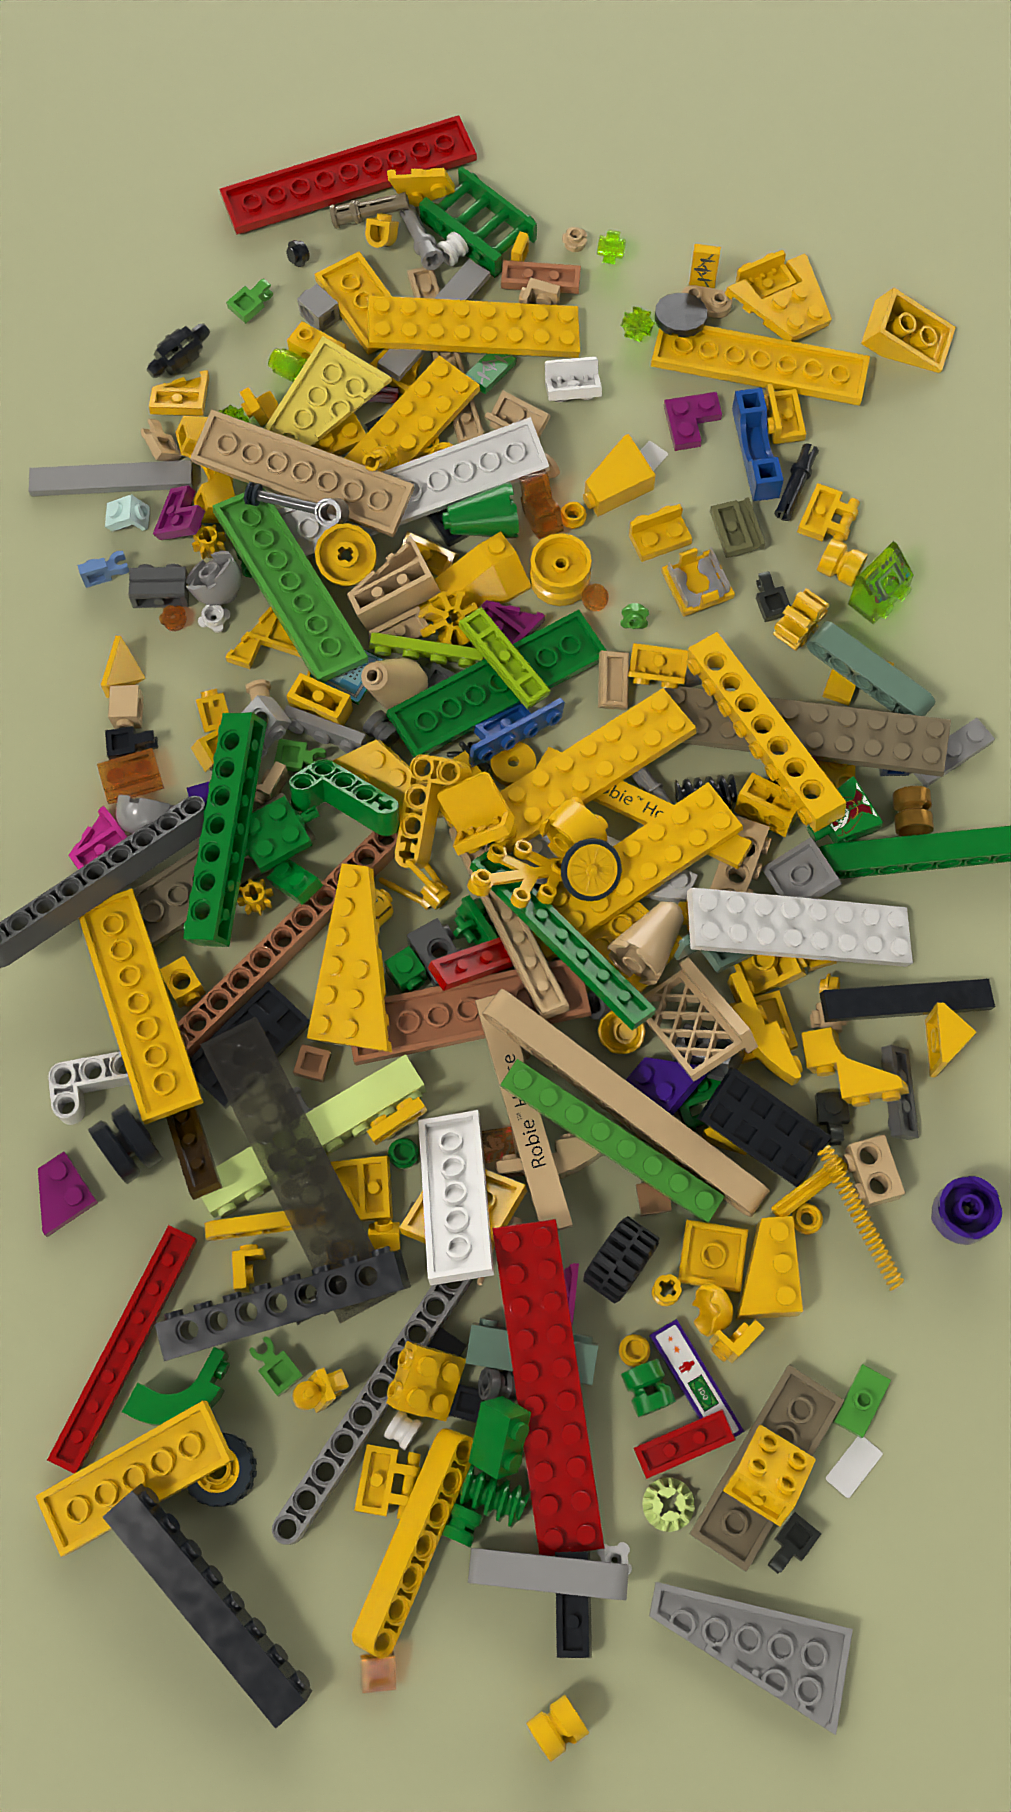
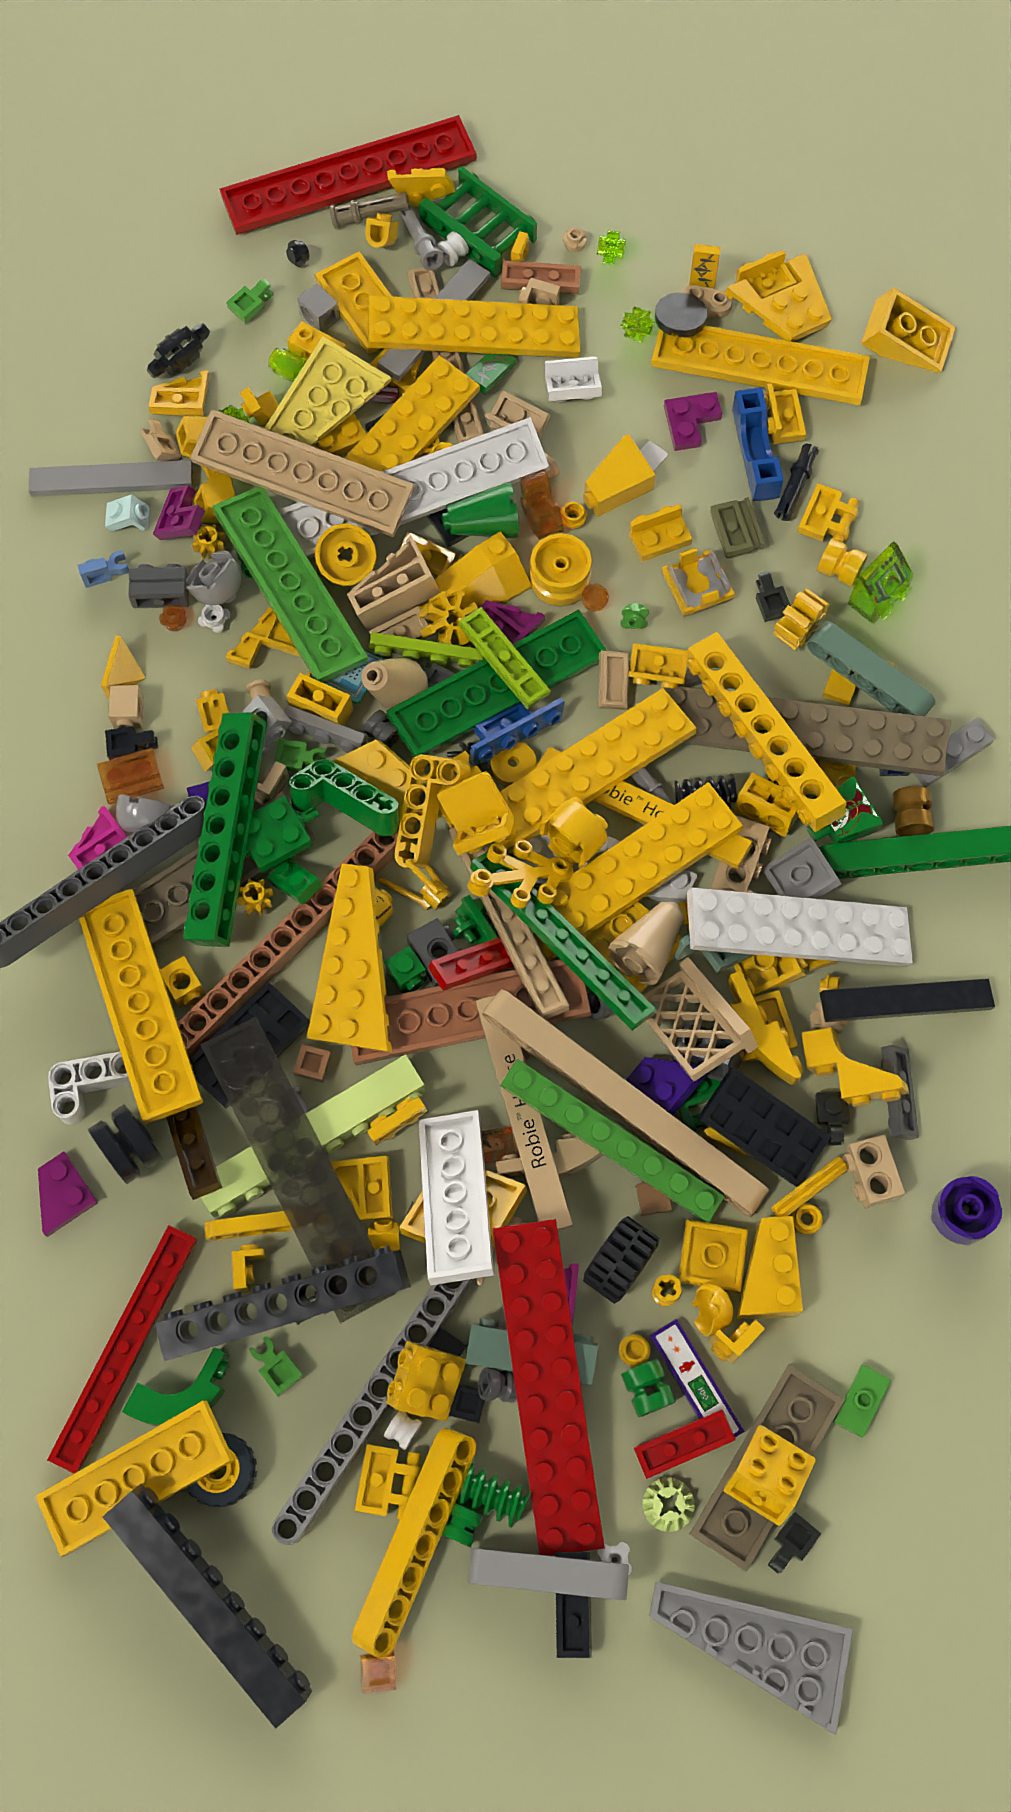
dark grey piece [244,482,349,527] -> none
yellow hips [292,1367,349,1413] -> none
yellow axle [363,444,398,471] -> none
green plate [388,1138,419,1169] -> none
green brick [468,1396,531,1479] -> none
yellow wheel [526,1694,590,1762] -> none
yellow wheel [561,838,622,901] -> none
yellow hair [598,1011,646,1054] -> none
yellow piece [817,1145,904,1291] -> none
white sticker [826,1437,883,1498] -> none
yellow slope [925,1003,976,1077] -> none

